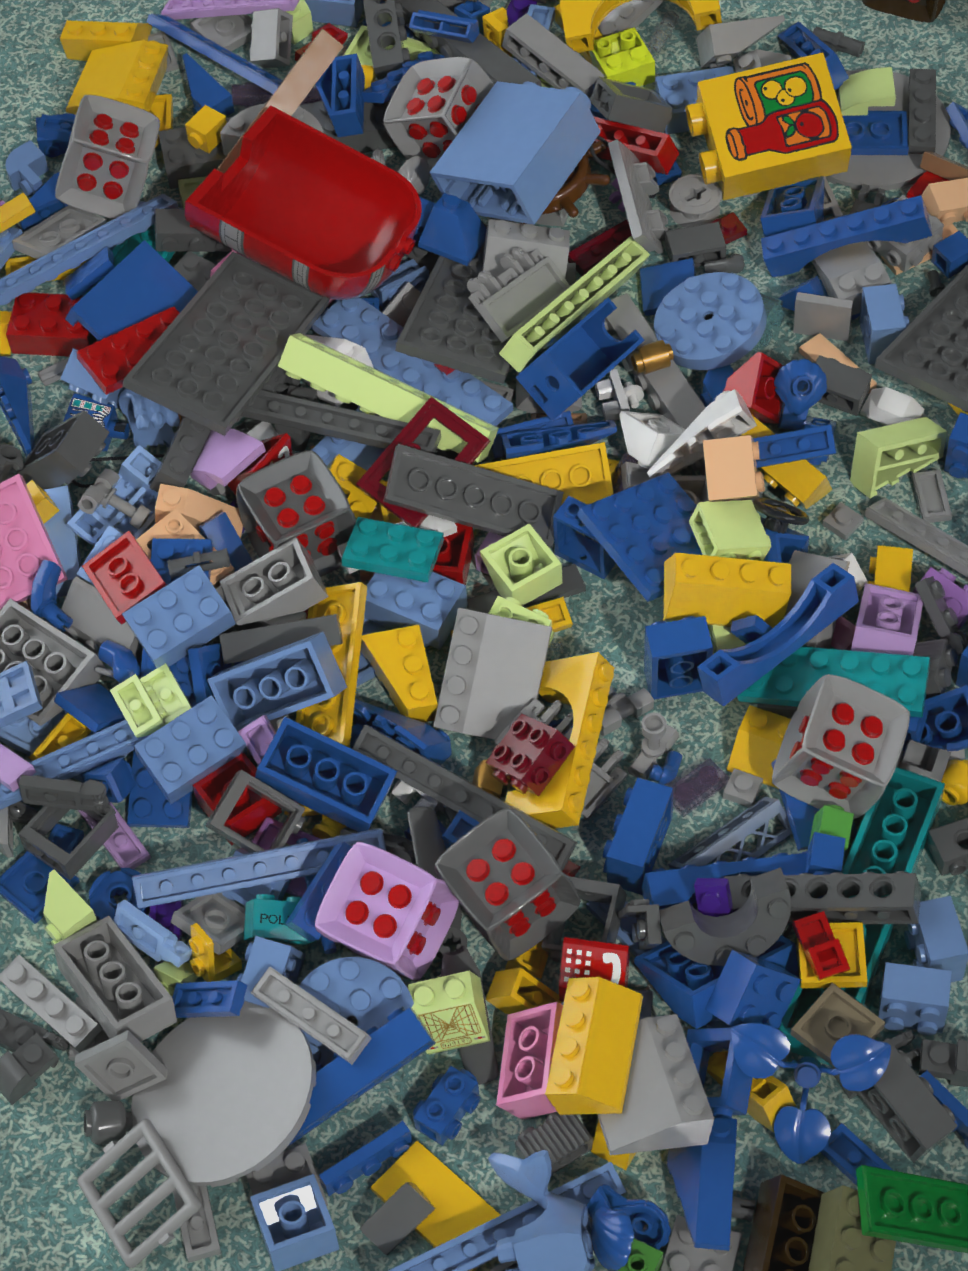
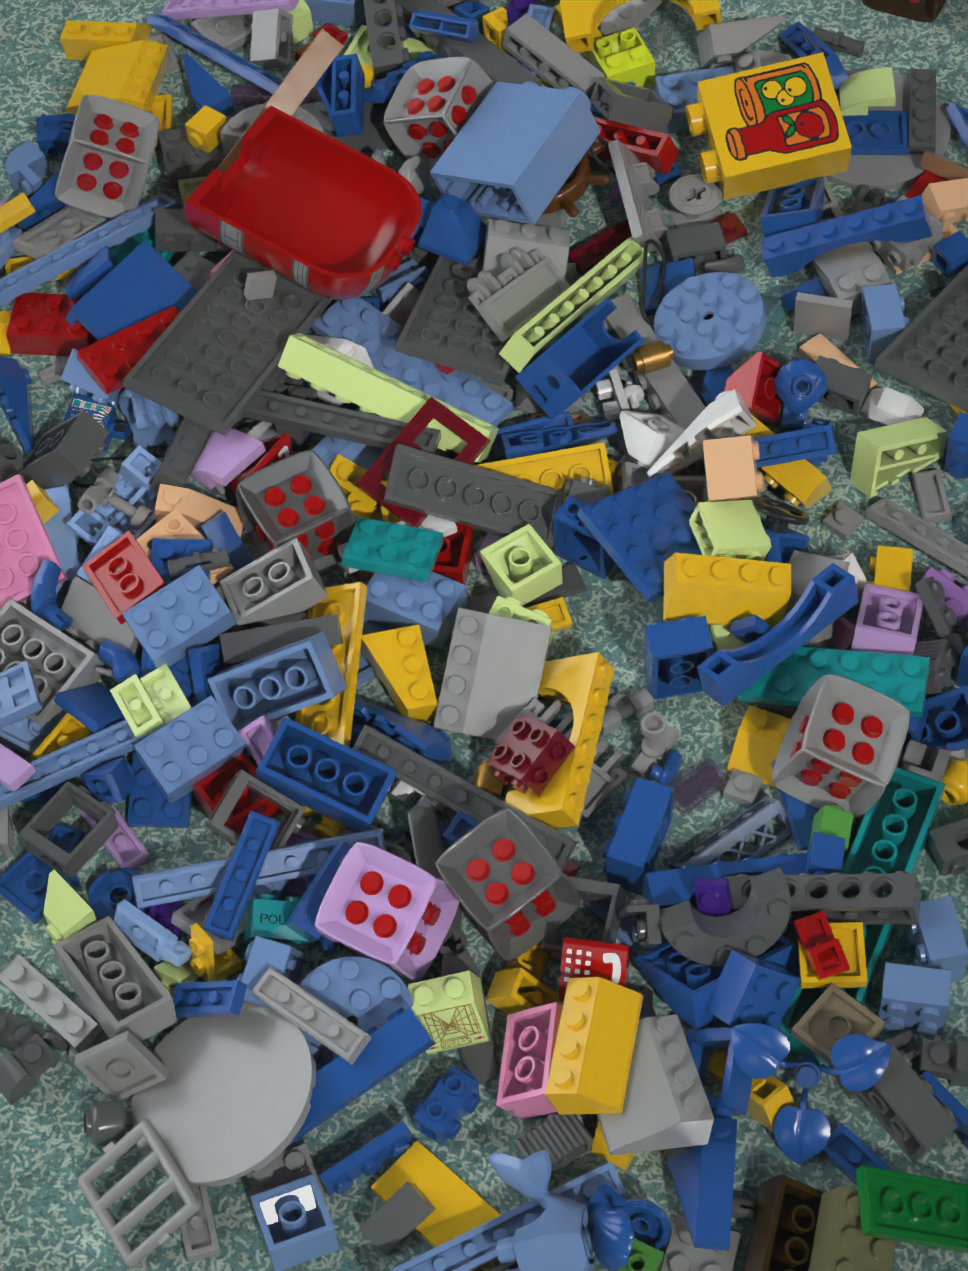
dark grey arm [9,801,39,824] -> none
dark grey hinge [18,775,109,811] -> none
none -> blue tile [202,811,281,942]
none -> light grey tile [244,270,277,300]
none -> dark grey brick [563,476,609,505]
none -> black piece [641,239,666,325]

